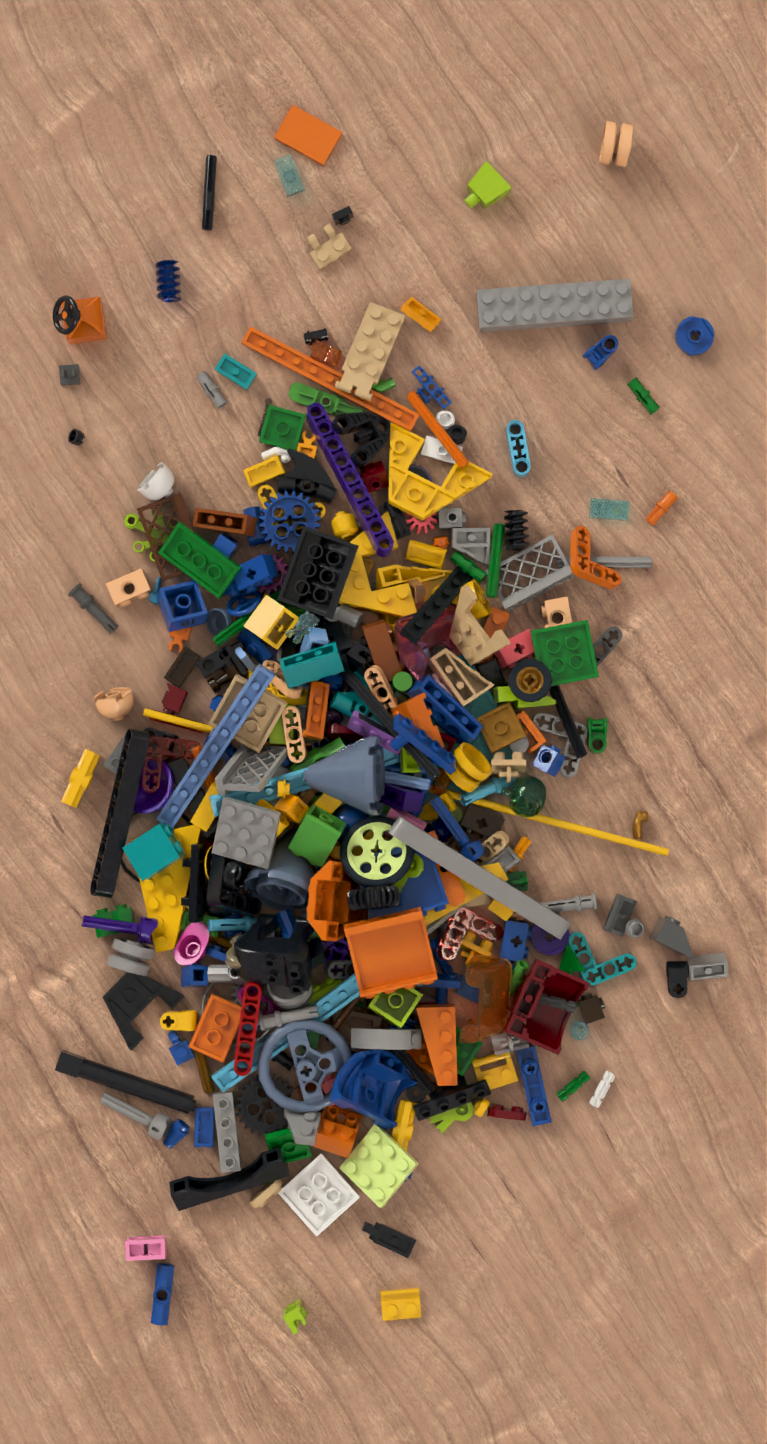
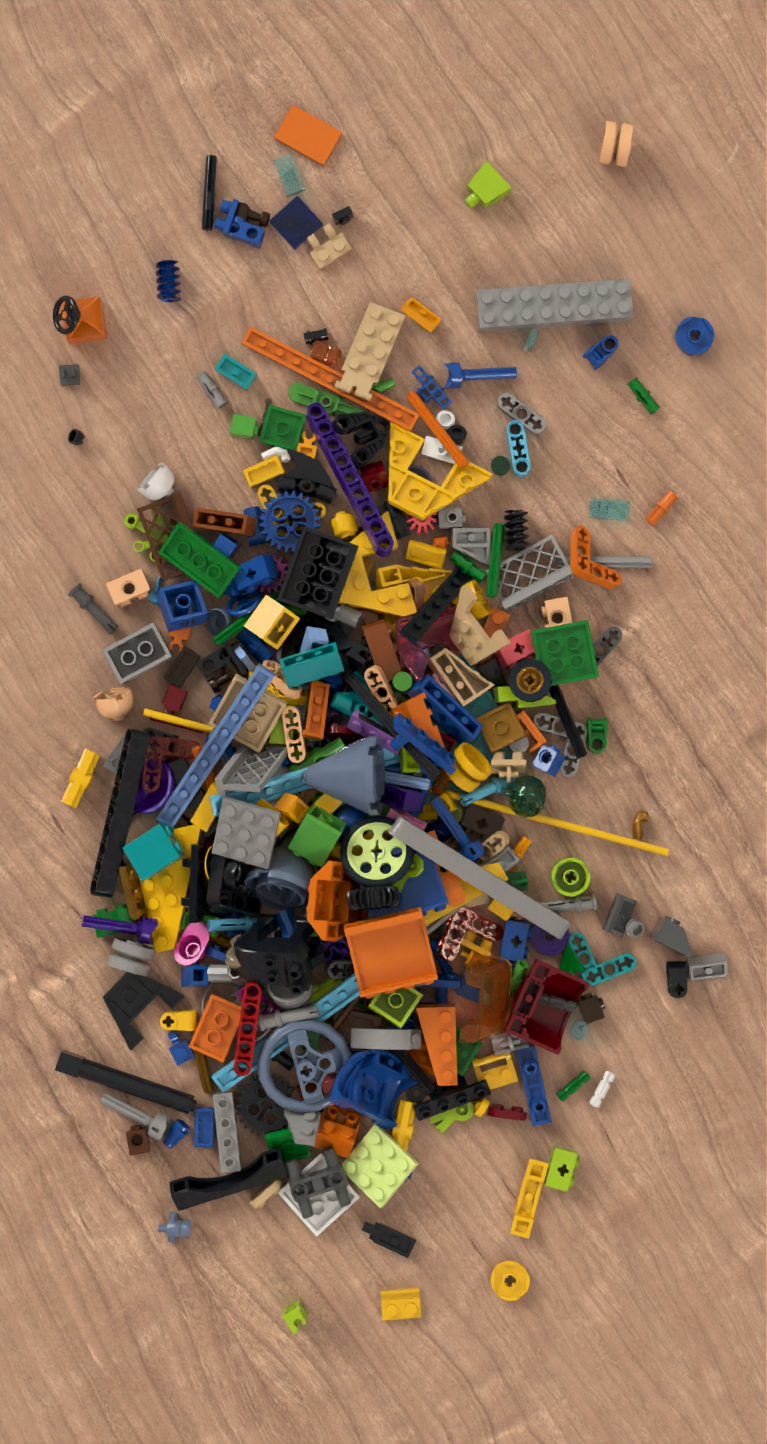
bright pink brick [125,1235,167,1261] -> none
blue piece [151,1263,175,1326] -> none
yellow plate [278,779,290,799] -> none
clear light blue plate [285,611,320,644] -> none
none -> light grey brick [103,622,174,685]
none -> pearl gold plate [119,865,148,920]
none -> reddish brown brick [126,1125,151,1156]
none -> sand blue piece [158,1212,191,1242]
none -> blue hips [214,199,271,249]
none -> bright green brick [230,414,260,440]
none -> clear blue tile [269,196,323,250]
none -> dark grey piece [285,1147,351,1219]
none -> blue piece [444,362,517,389]
none -> yellow plate [490,1260,530,1301]
none -> clear green tile [491,456,510,476]
none -> light grey beam [497,393,546,435]
none -> yellow slope [510,1158,549,1239]
none -> clear light blue tile [523,328,539,352]
none -> lime brick [544,1145,580,1192]
none -> lime brick [550,857,590,897]

